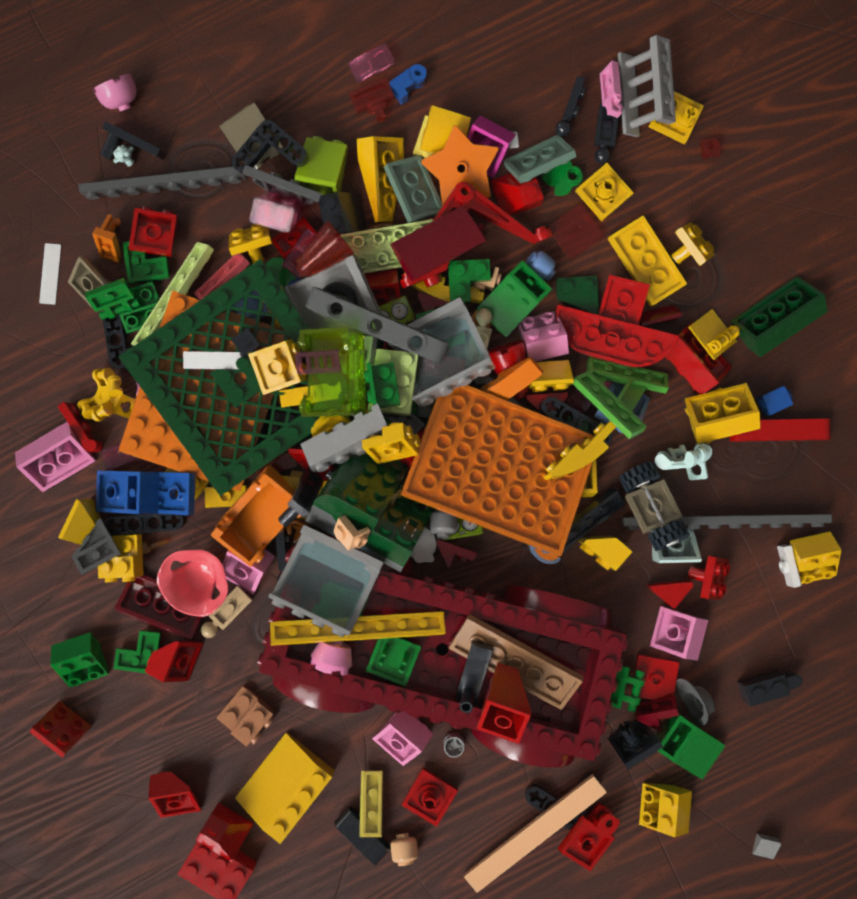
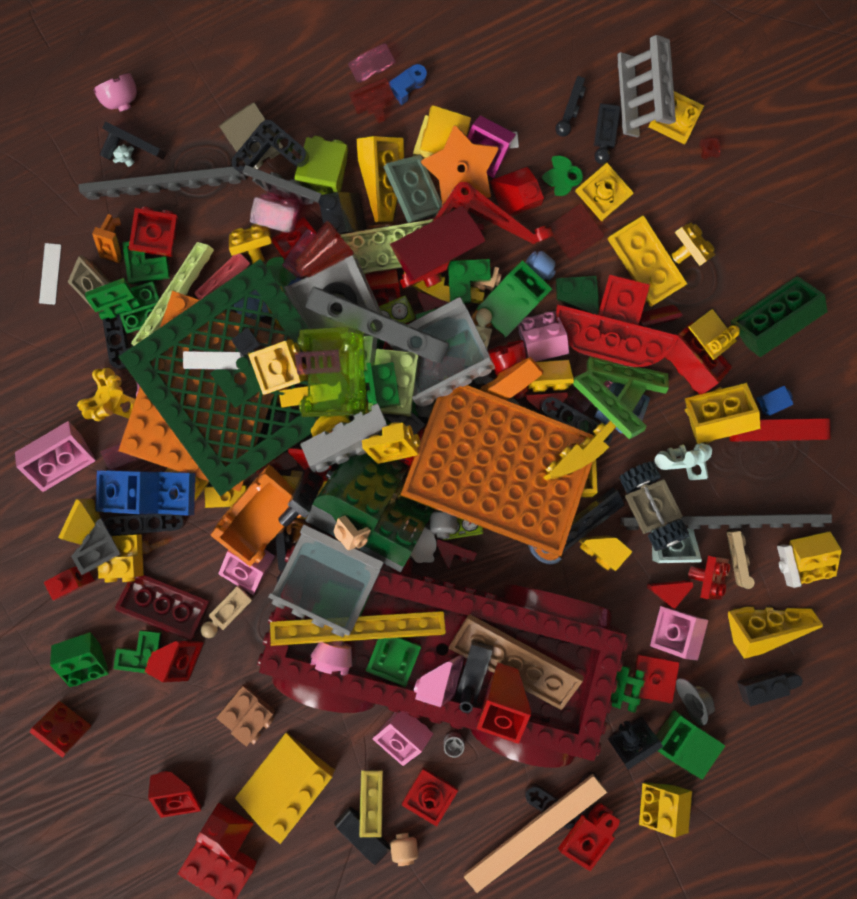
red plate [57,402,103,452] -> none
coral piece [157,550,228,617] -> none
sand green plate [503,135,576,183] -> none
bright pink hinge [600,60,623,118] -> none
dark red slope [635,696,679,732] -> none
light grey slope [752,833,781,859] -> none
none -> red torso [44,566,95,601]
none -> bright pink slope [414,655,464,707]
none -> tan plate [726,530,755,589]
none -> yellow wedge [728,607,823,659]

